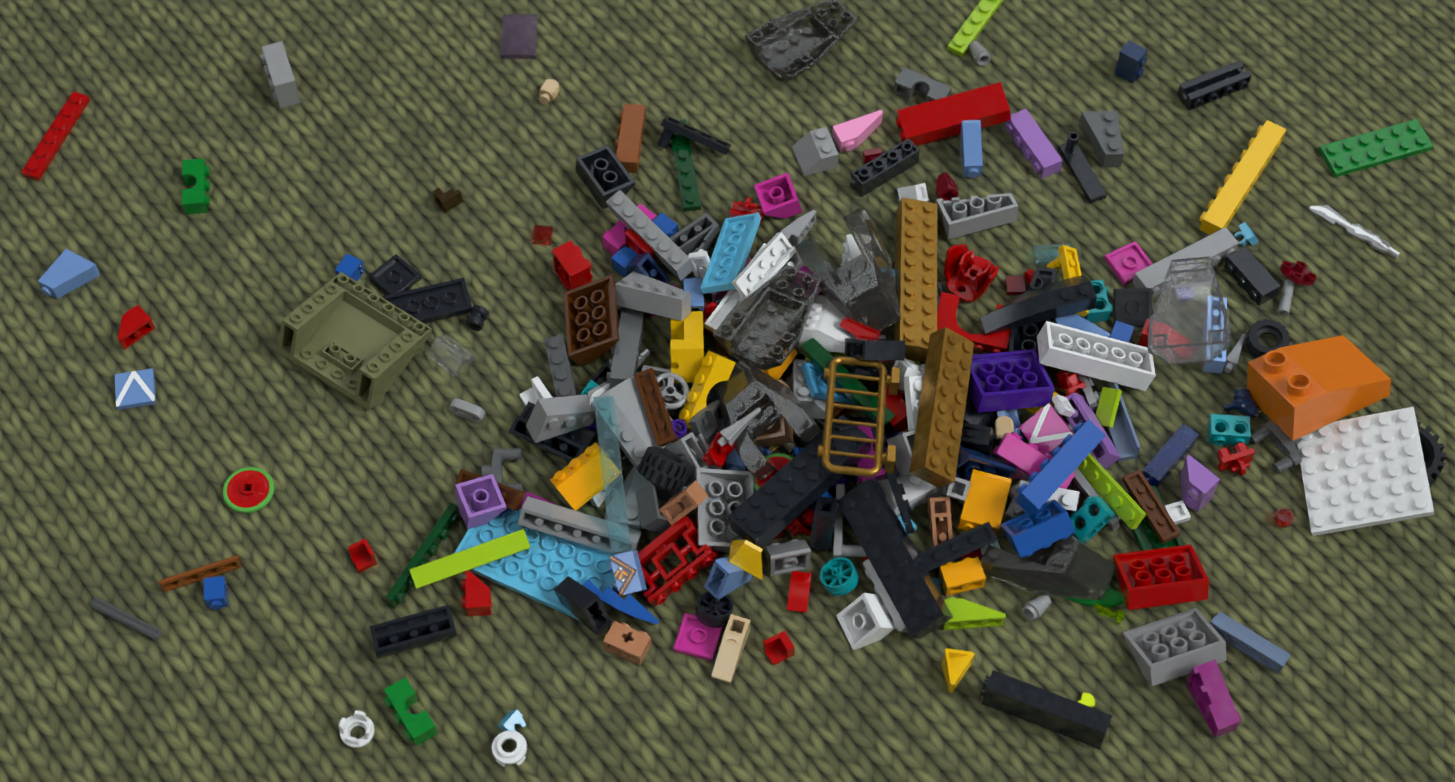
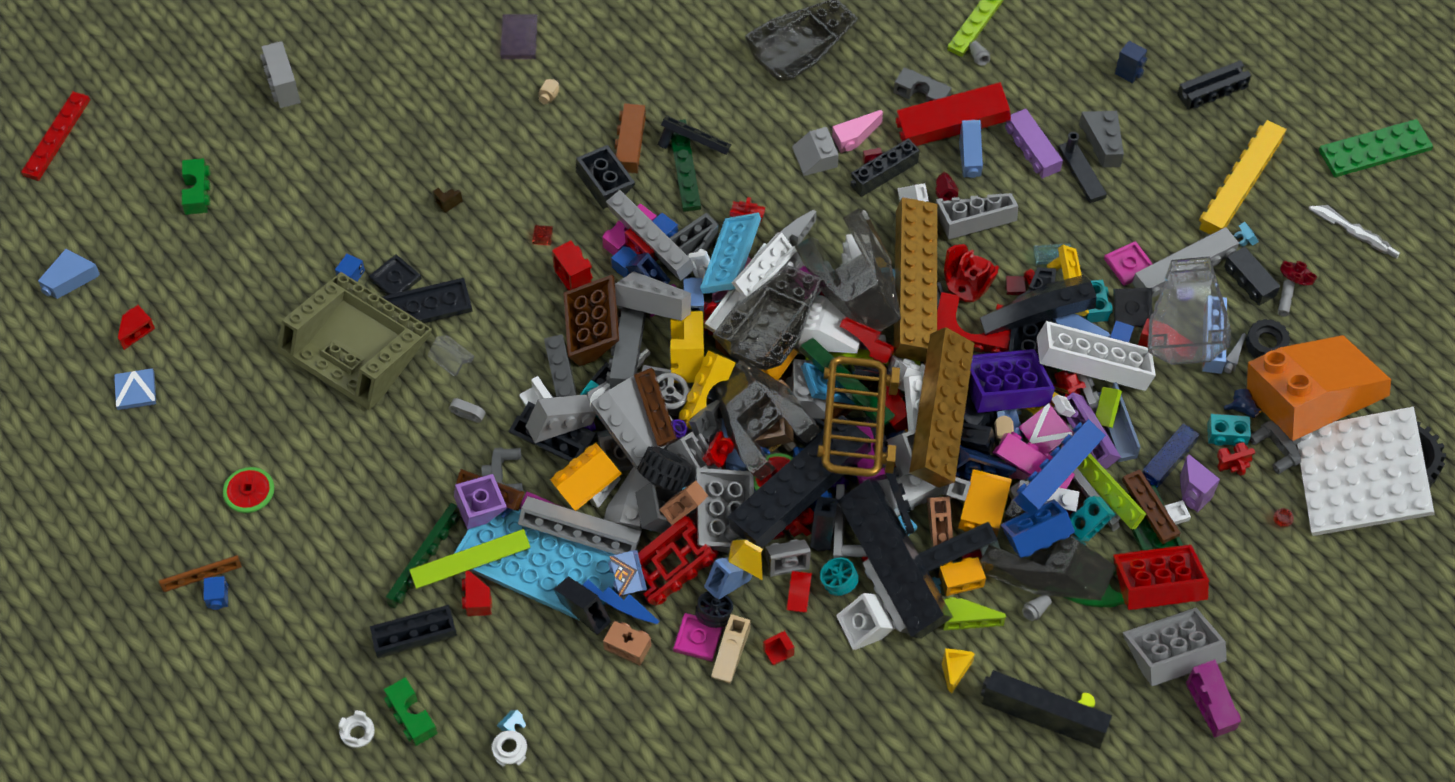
dark grey axle [90,597,161,640] -> none
red panel [348,538,377,573] -> none
black wheel [465,305,490,331] -> none
clear light blue tile [594,395,631,554] -> none
light grey piece [717,408,761,447] -> none
dark pink slope [754,173,803,219] -> none
black slope [844,338,906,360] -> none
clear neon green piece [1094,604,1125,624] -> none
sand blue panel [1210,612,1290,674] -> none

